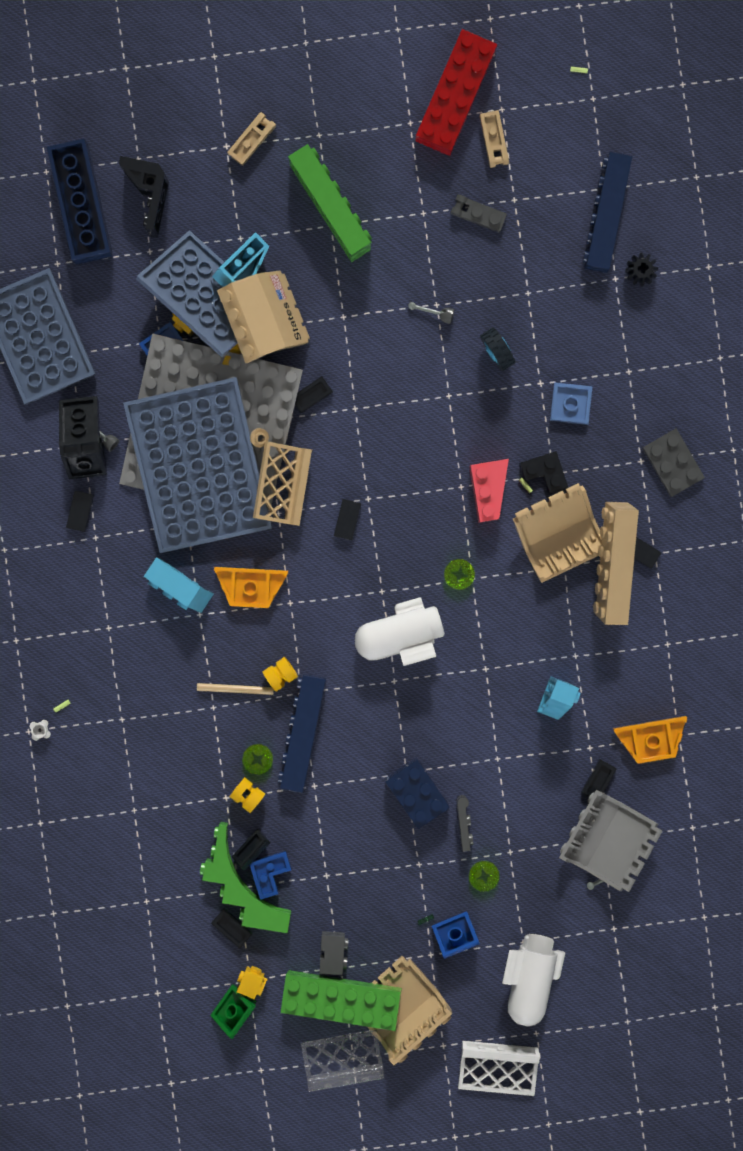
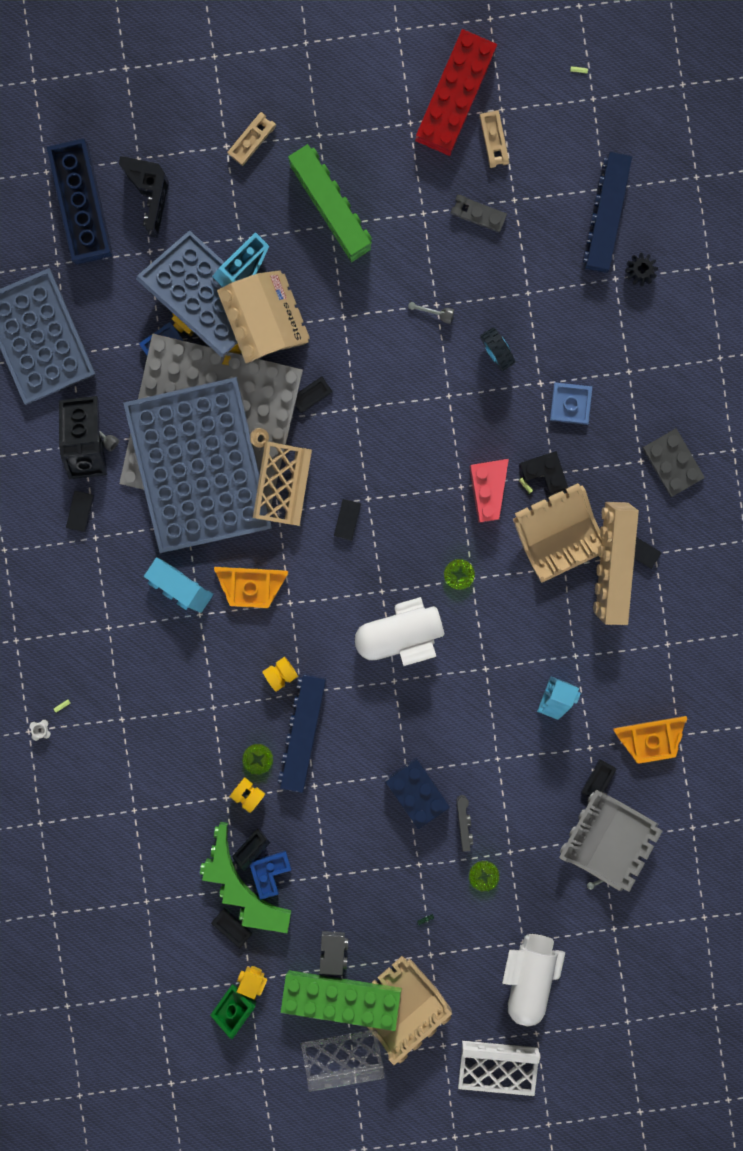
tan bar [197,683,274,695] -> none
blue slope [432,911,480,959] -> none

